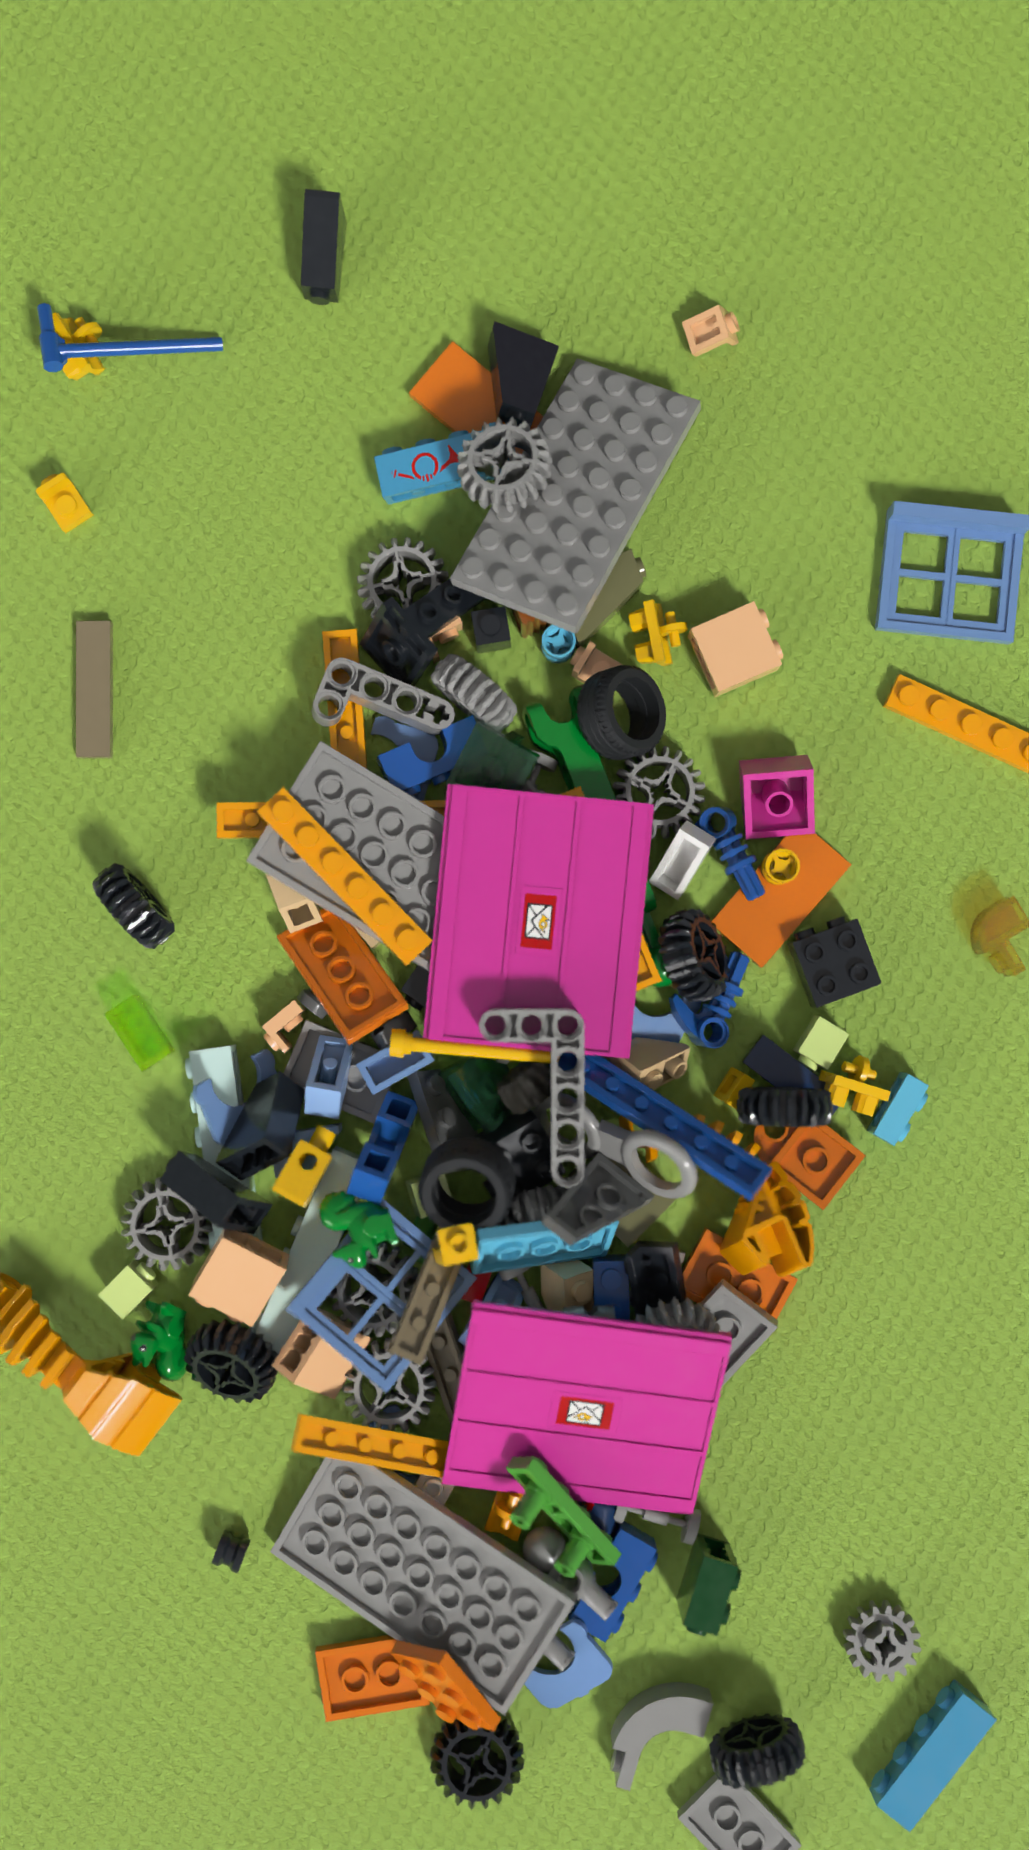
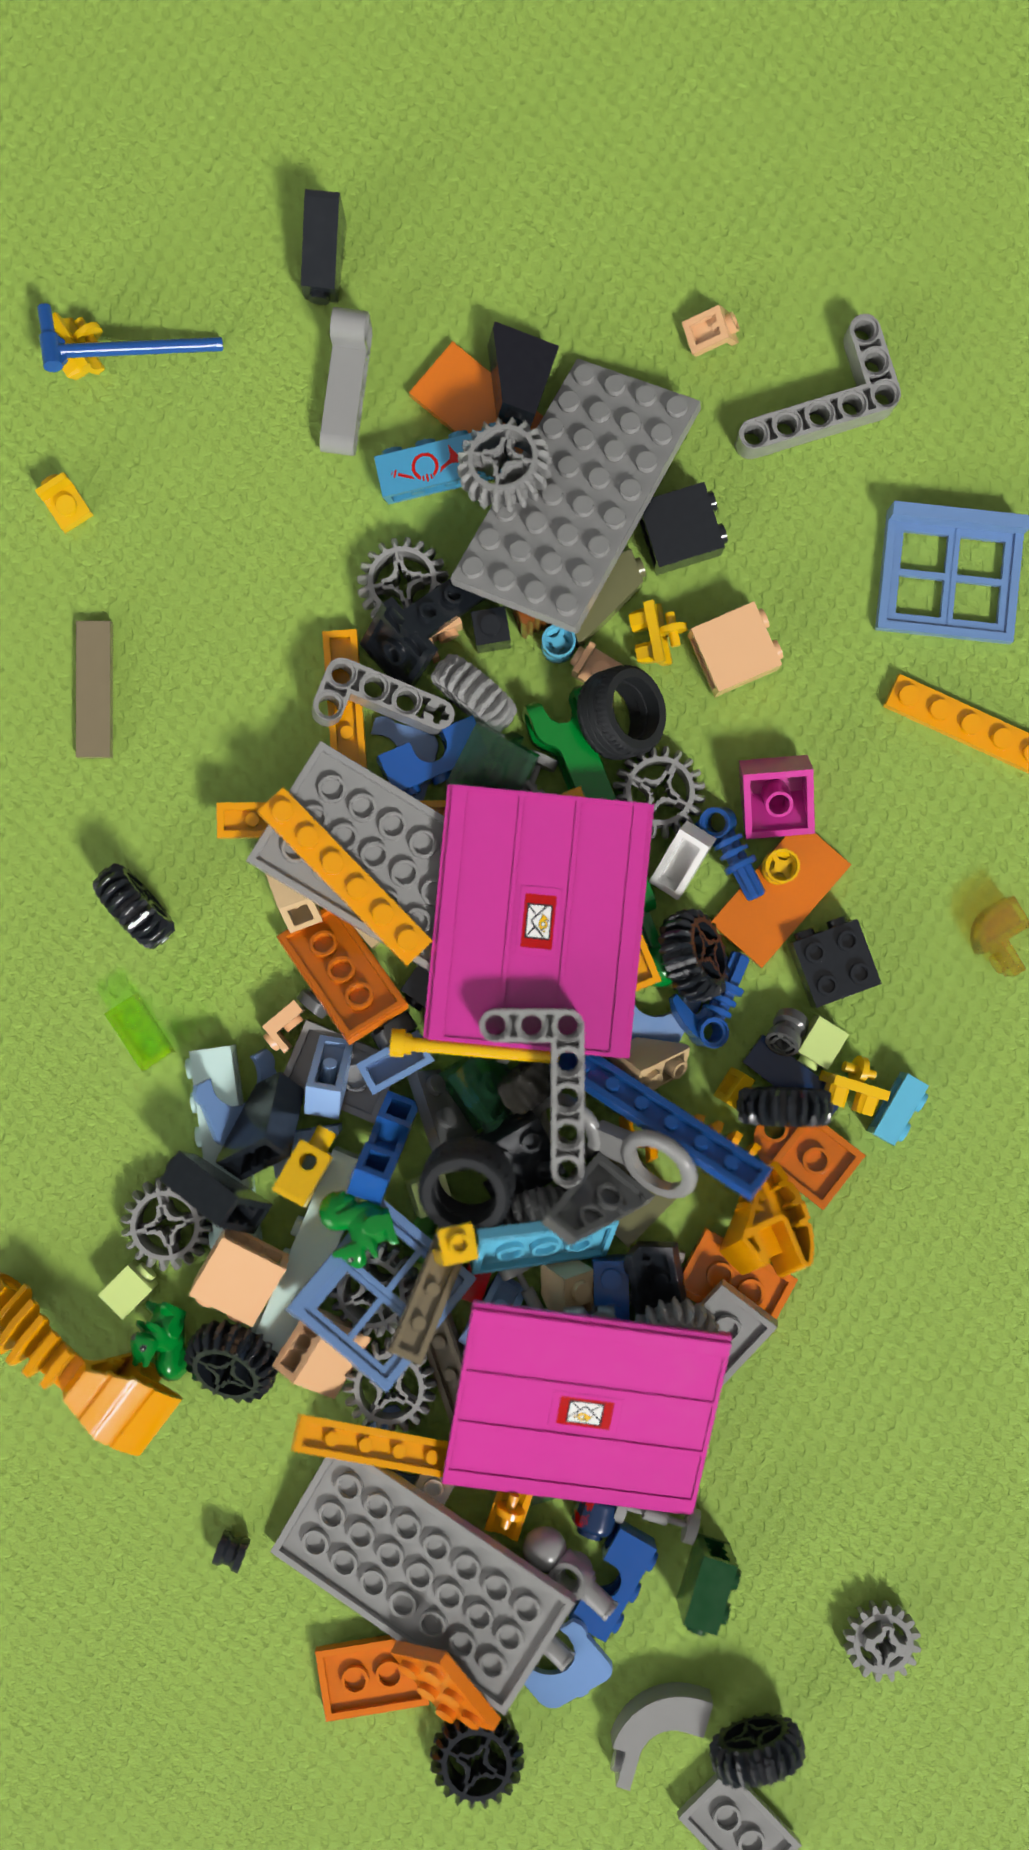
bright green plate [506,1456,621,1578] -> none
dark azure brick [869,1679,996,1832] -> none
none -> light grey beam [320,307,372,456]
none -> black brick [639,482,728,576]
none -> light grey beam [735,314,901,459]
none -> dark grey wheel [765,1008,809,1056]

